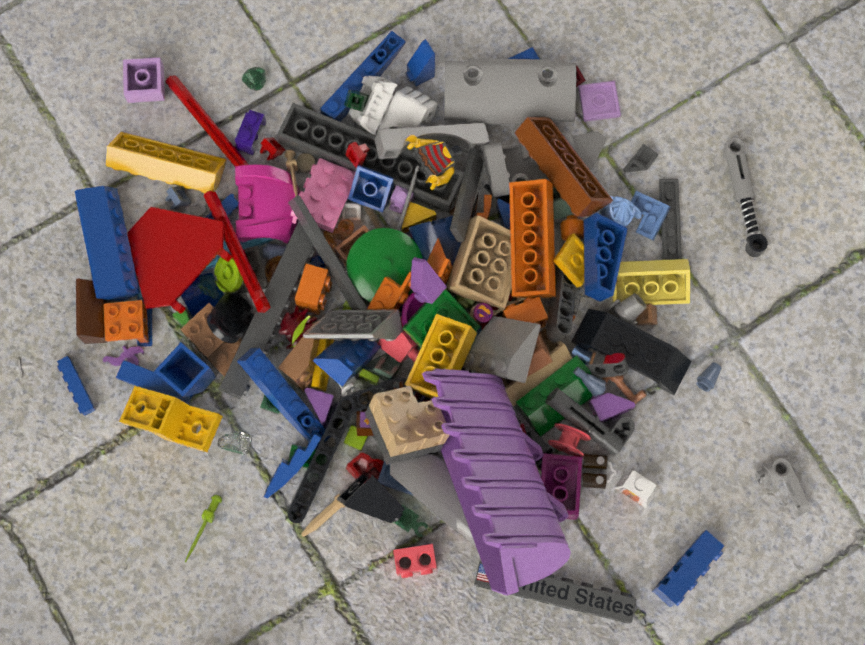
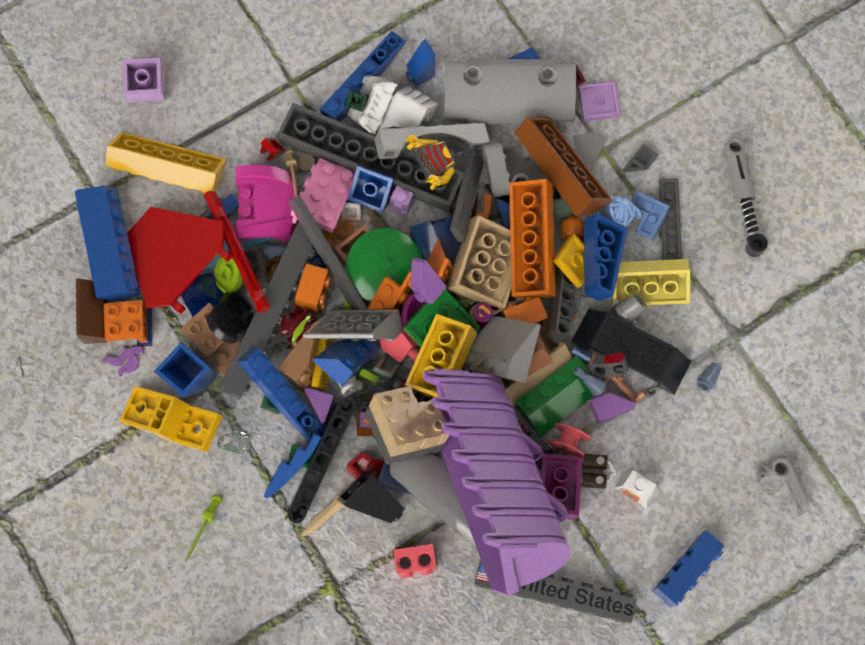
blue piece [57,356,96,416] -> none
blue tile [116,360,193,405] -> none
red piece [165,75,249,167] -> none
sand blue tile [165,187,191,209] -> none
bright green slope [172,310,190,326] -> none
dark purple window [235,109,267,155] -> none
clear green cone [242,67,266,91] -> none
lime tile [343,425,368,451] -> none
red tile [346,142,370,168] -> none
clear green plate [393,505,429,538] -> none
light grey piece [397,166,420,231] -> none
yellow slope [401,202,437,233] -> none
dark grey piece [545,388,635,456] -> none
medium nougat slope [635,304,658,326] -> none

